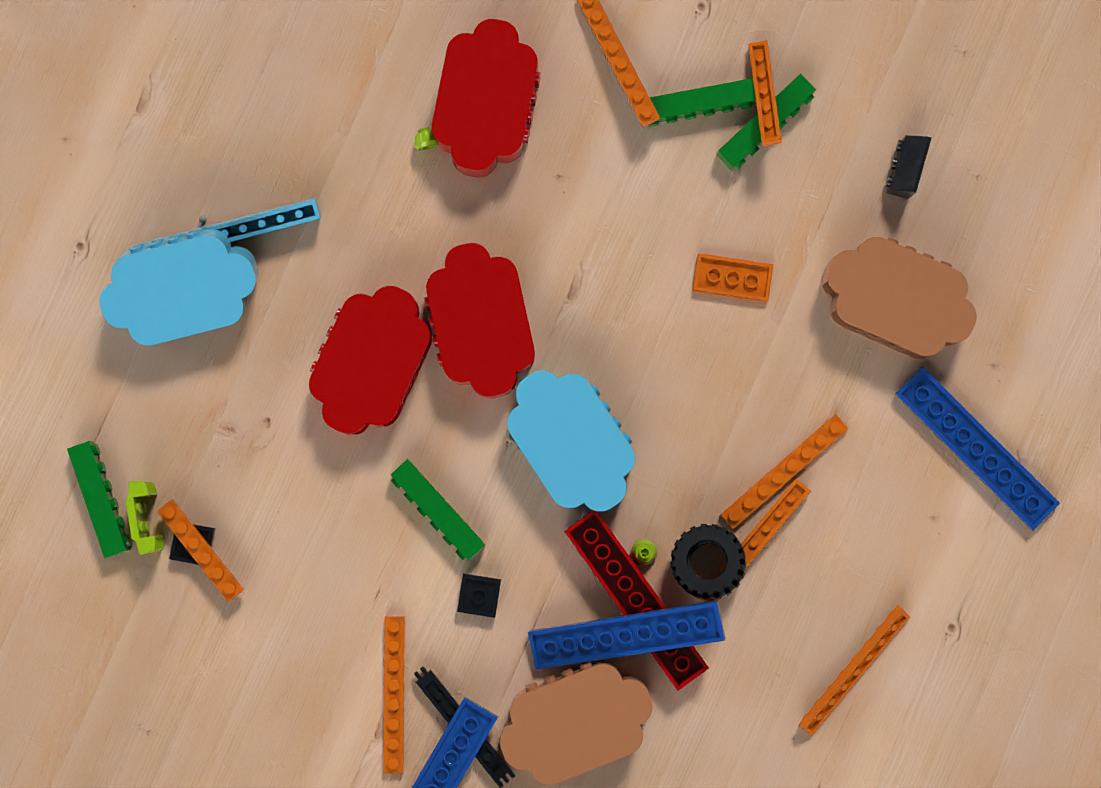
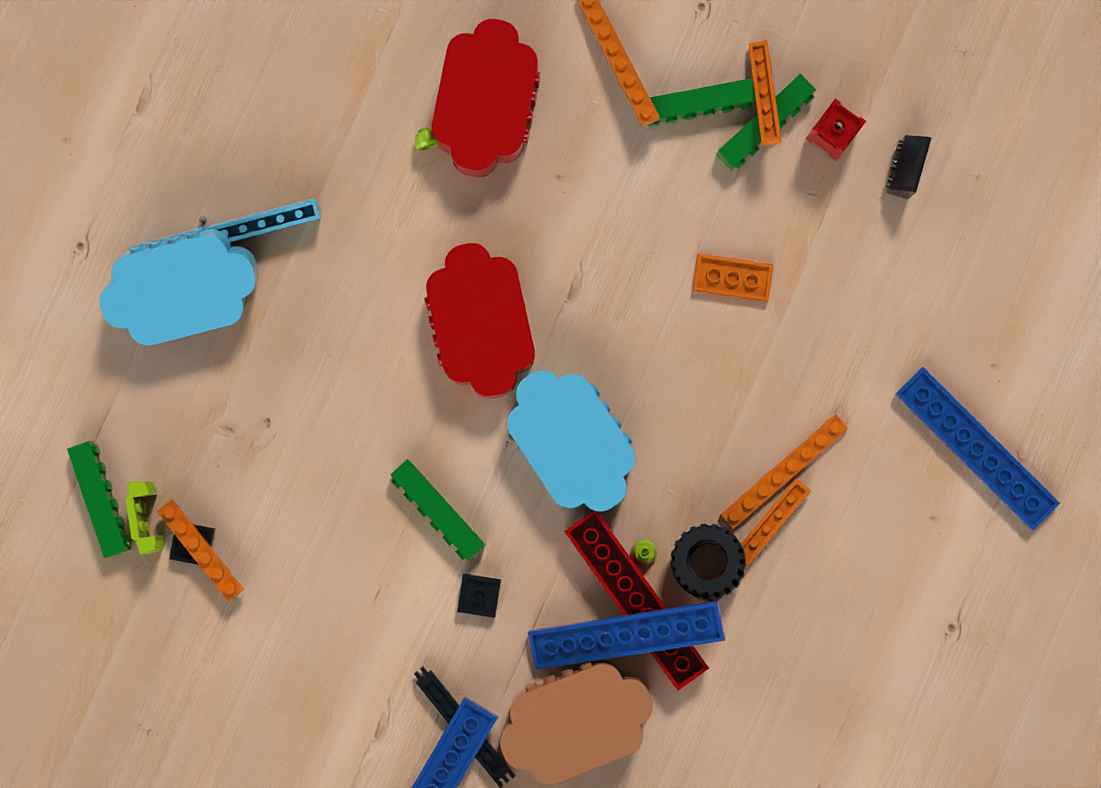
red brick [309,286,432,435] -> none
orange plate [384,616,405,773] -> none
orange plate [798,605,910,736] -> none
nougat brick [822,237,977,359] -> none
none -> red container [805,98,866,161]

